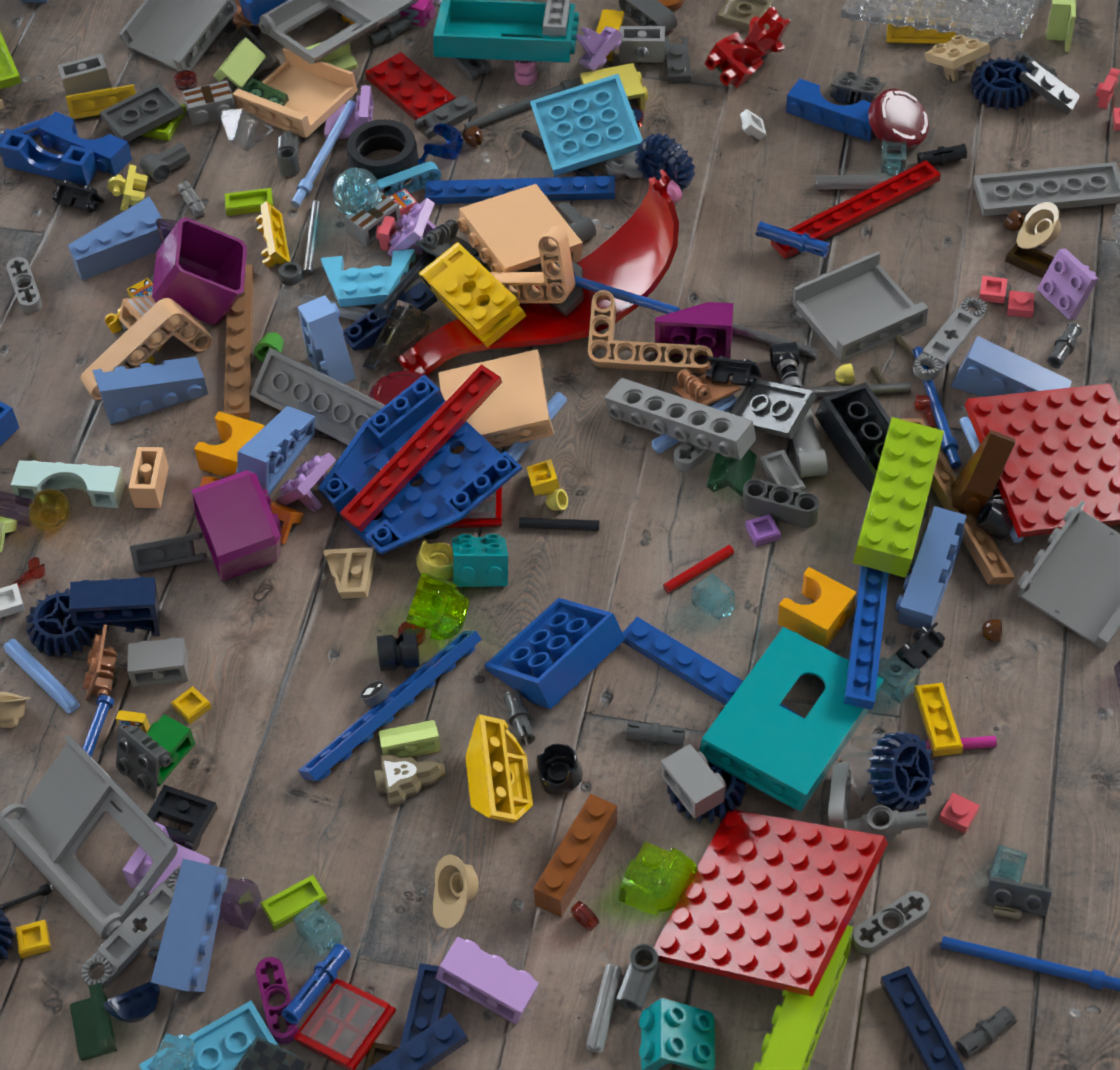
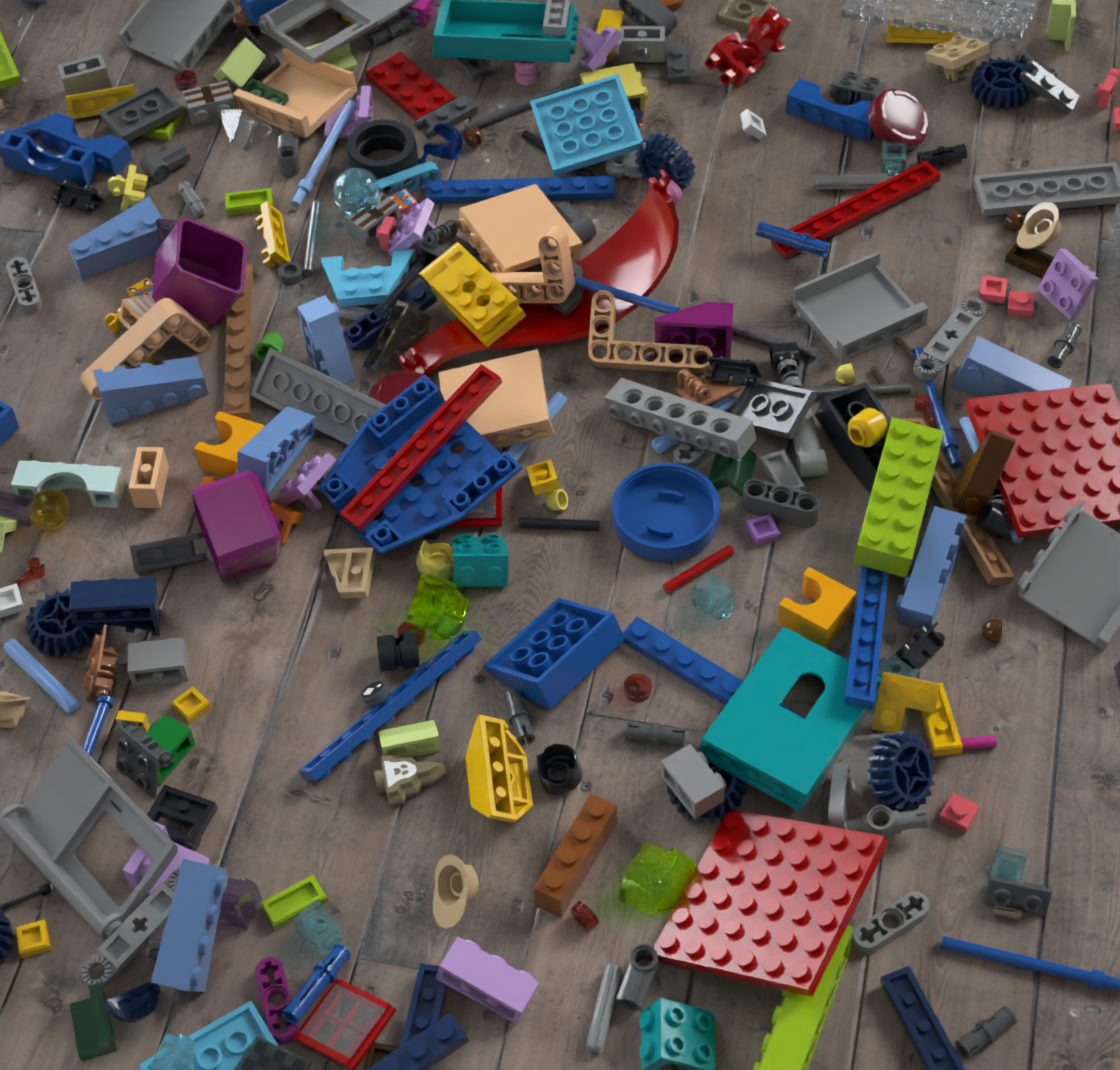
none -> blue piece [612,463,720,561]
none -> clear red tile [624,673,652,702]
none -> yellow head [848,408,888,448]
none -> yellow plate [871,672,941,733]

